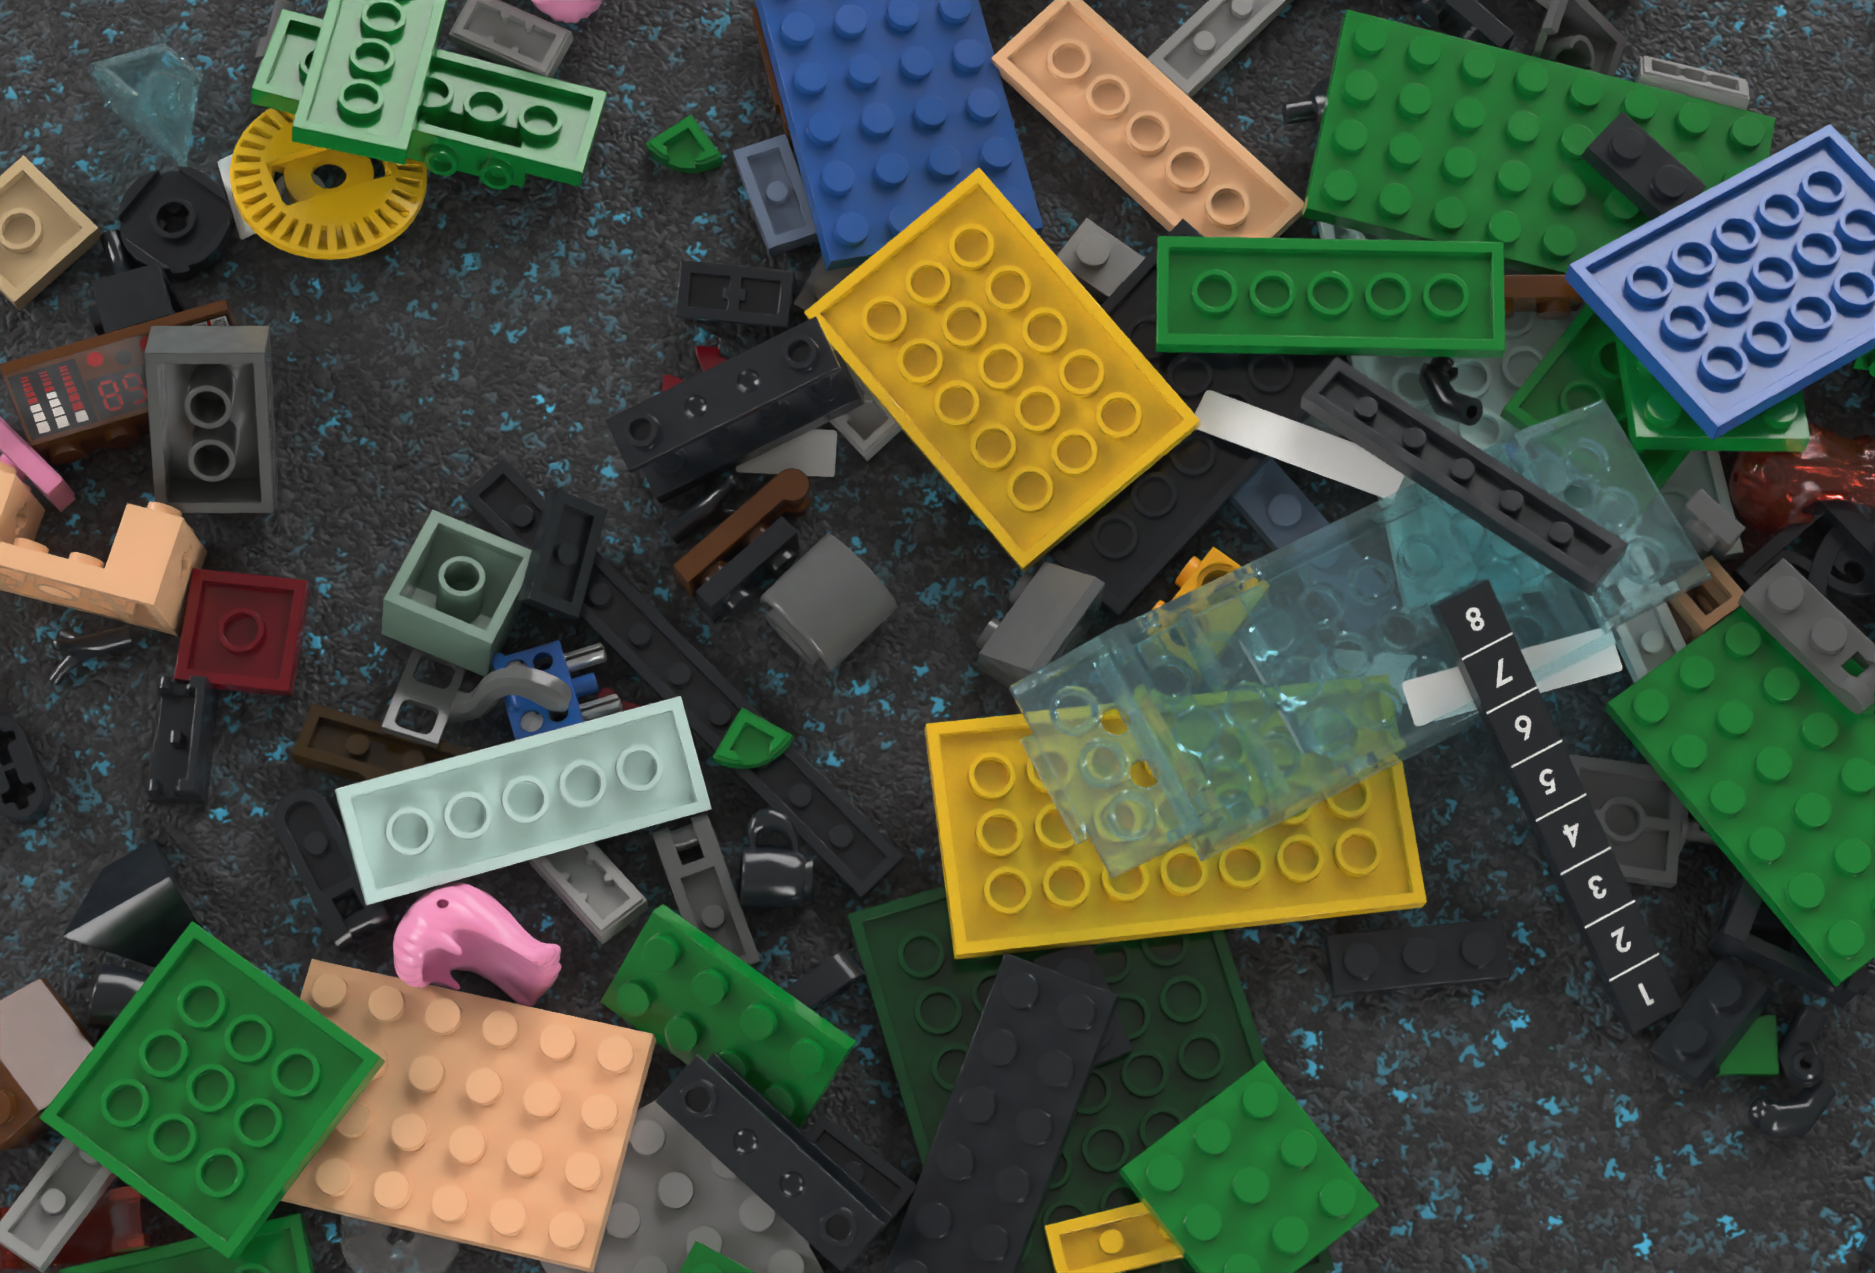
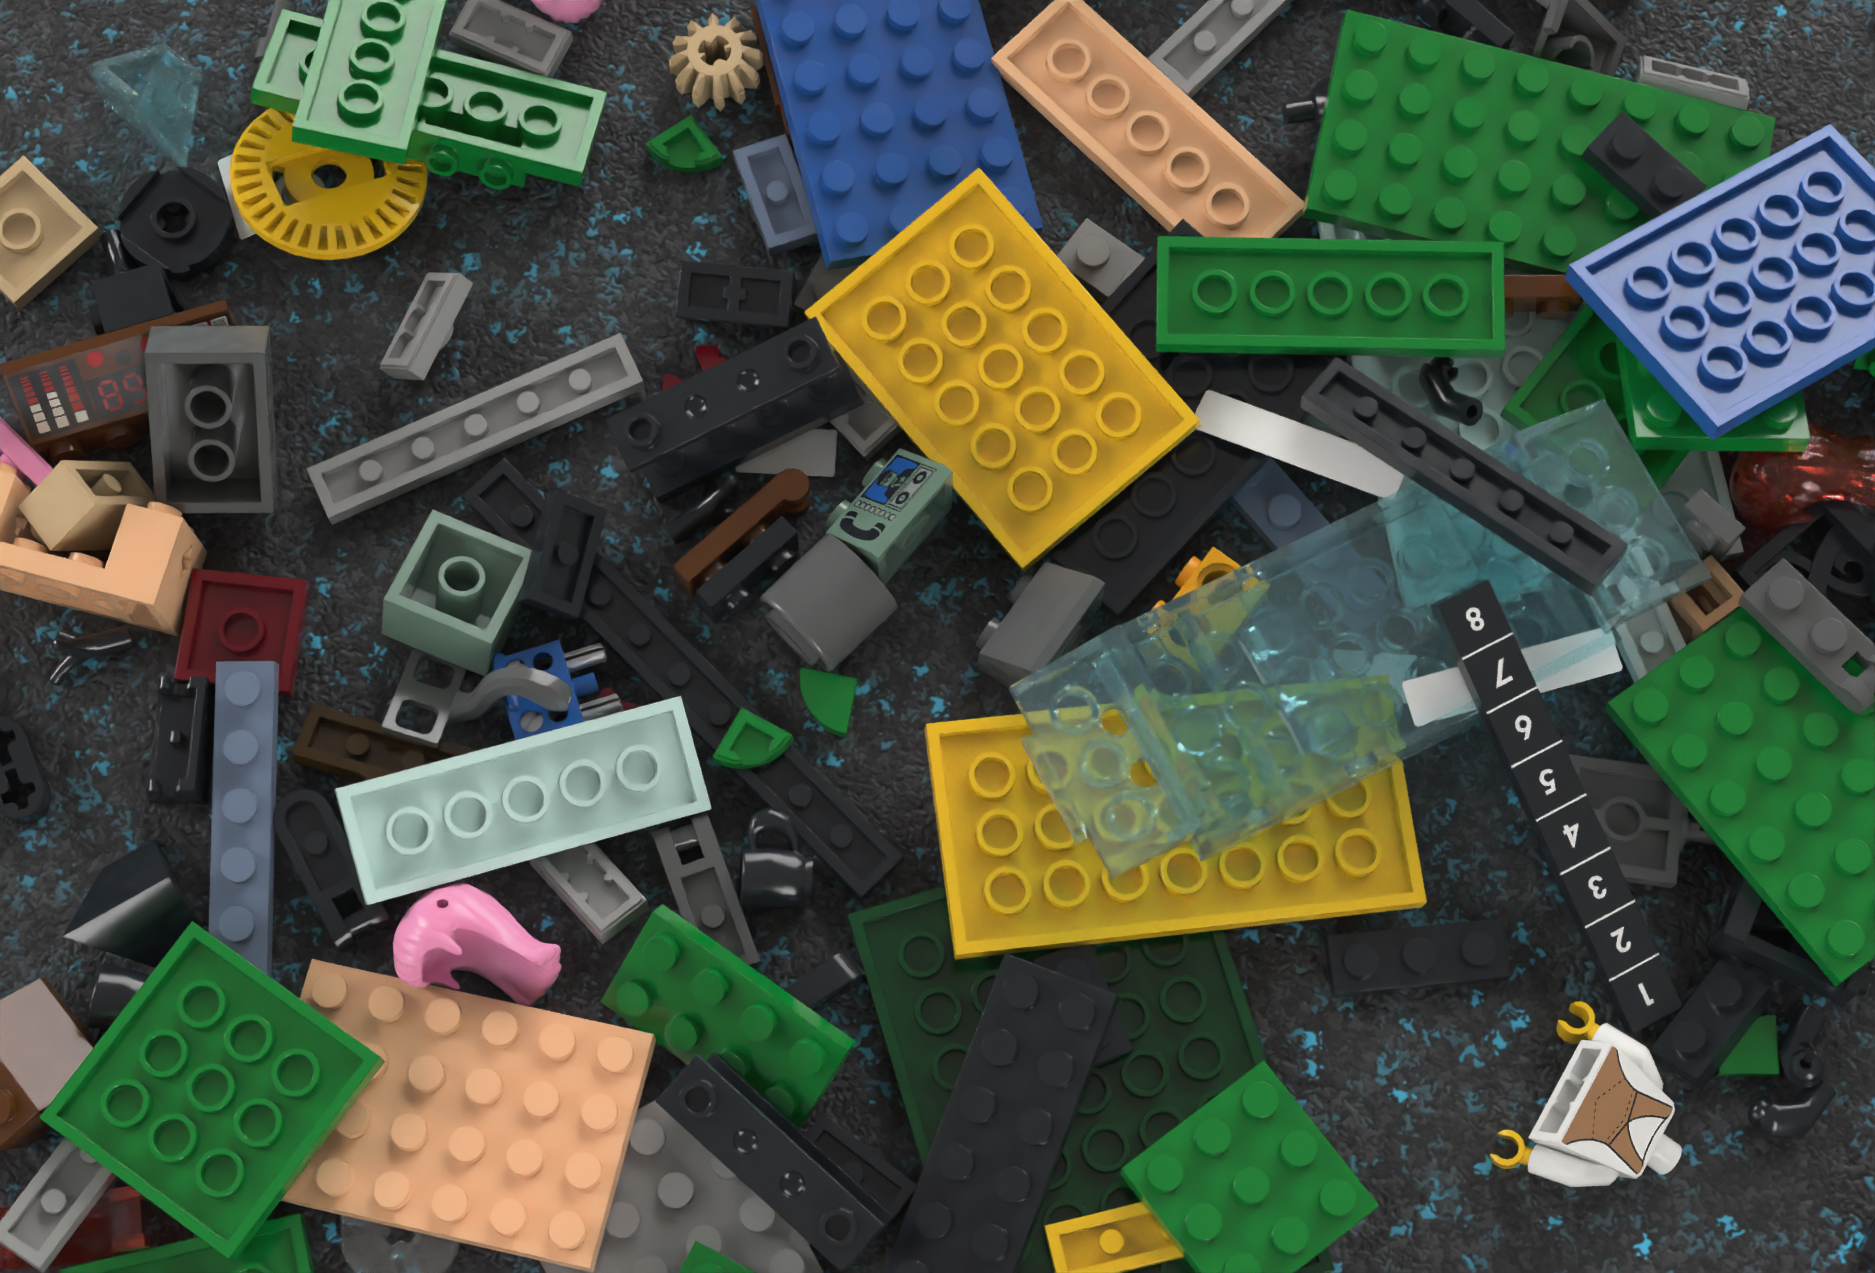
none -> tan brick [18,460,155,551]
none -> sand blue plate [209,661,279,978]
none -> light grey plate [307,333,645,525]
none -> light grey plate [379,272,473,380]
none -> tan gear [669,13,764,112]
none -> green tile [800,668,858,738]
none -> sand green slope [825,448,953,585]
none -> white torso [1490,1001,1682,1187]

